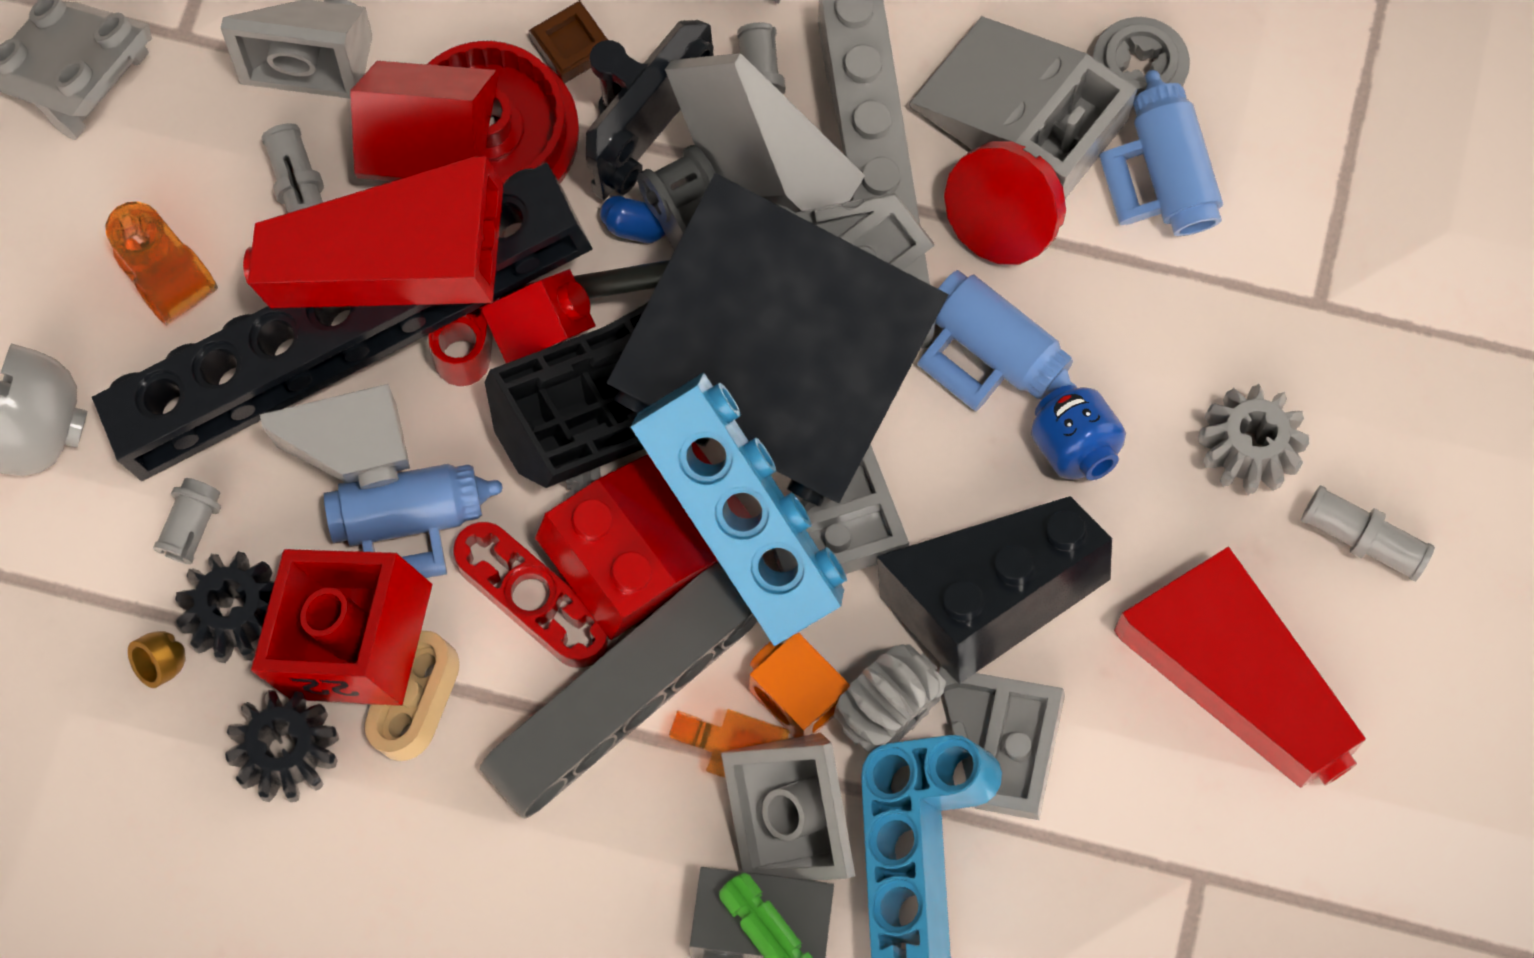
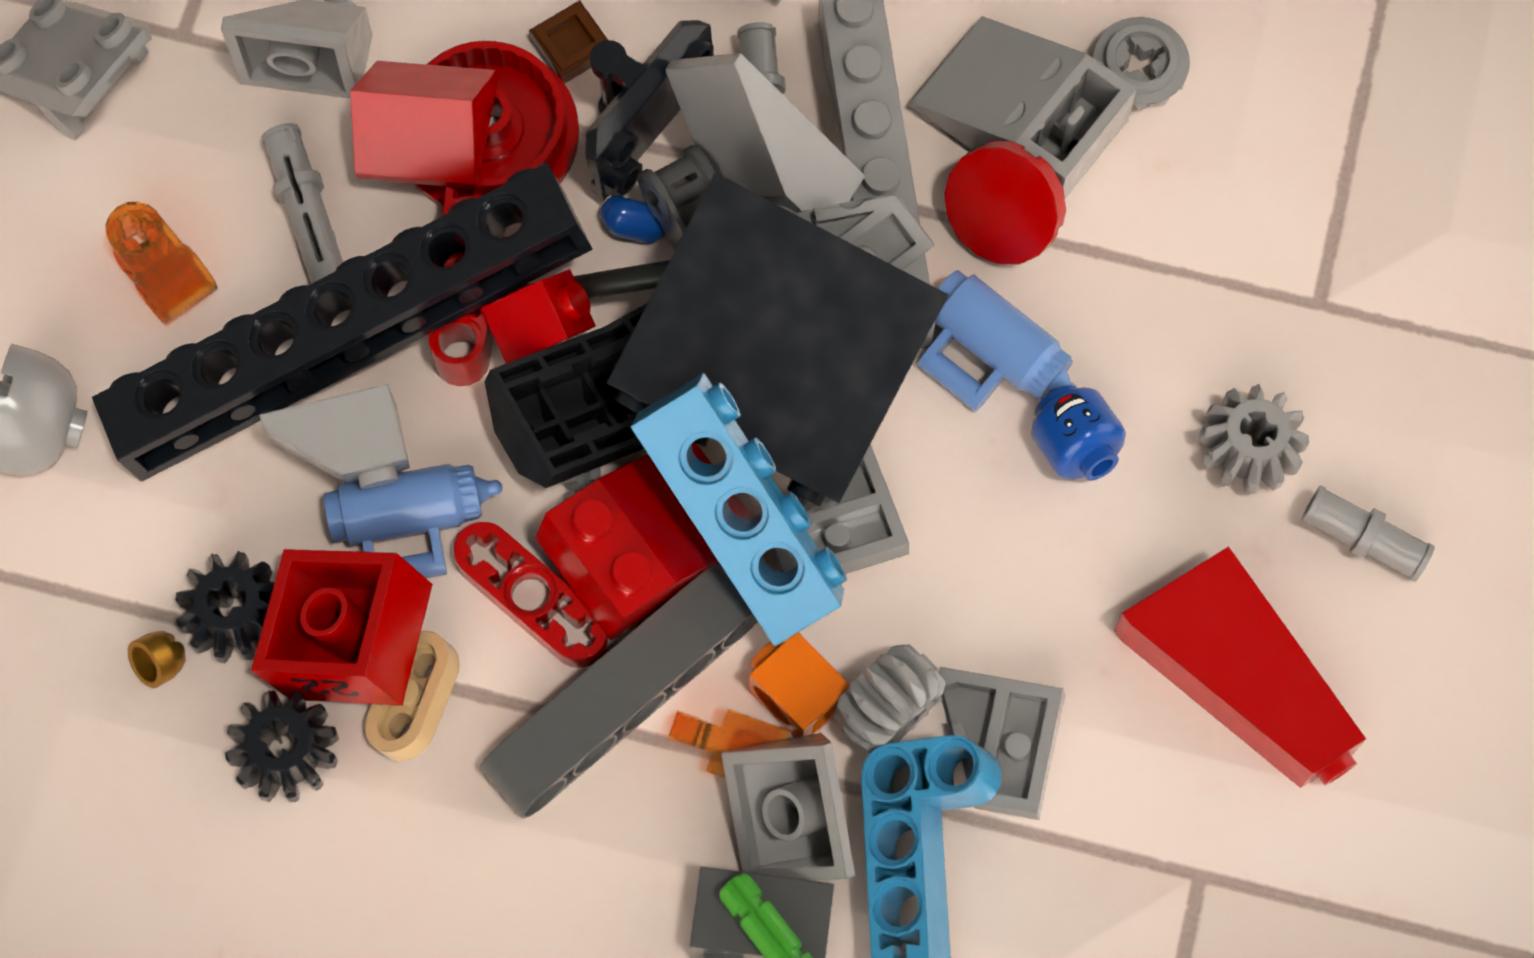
light grey pin [153,478,221,564] -> none
red slope [243,156,504,308] -> none
black wedge [877,496,1112,684] -> none
medium blue piece [1099,70,1223,236] -> none

